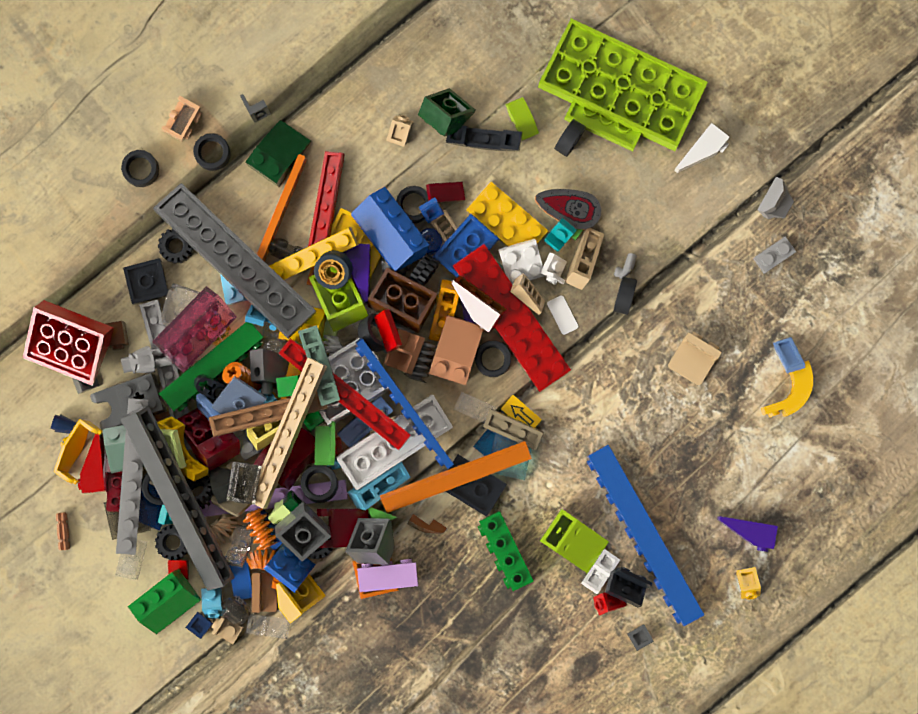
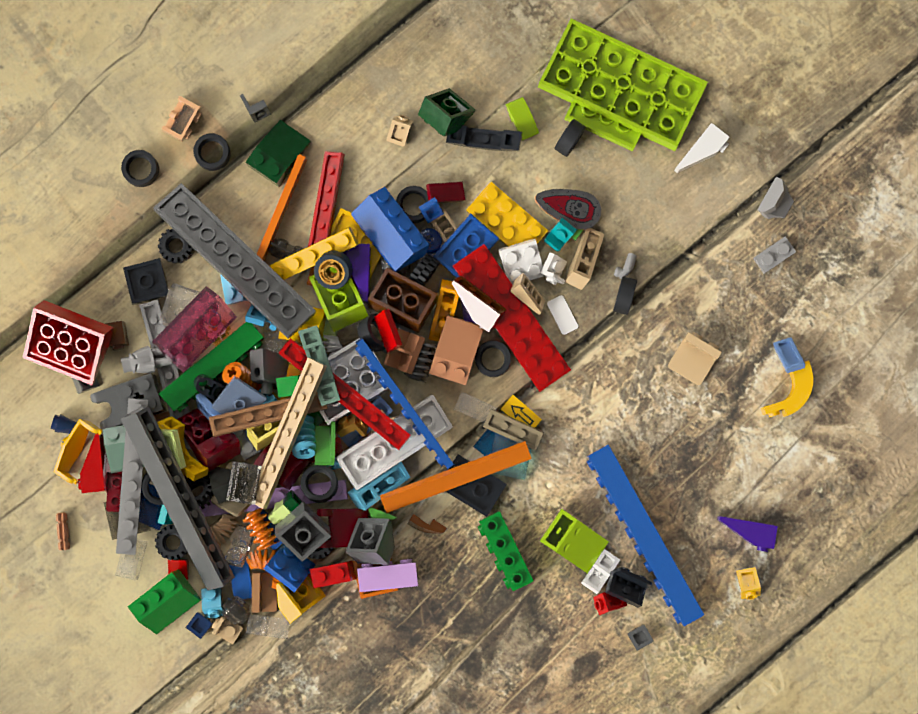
none -> medium azure piece [292,415,316,459]
none -> red brick [310,560,356,588]
none -> pearl gold bracket [336,413,368,437]

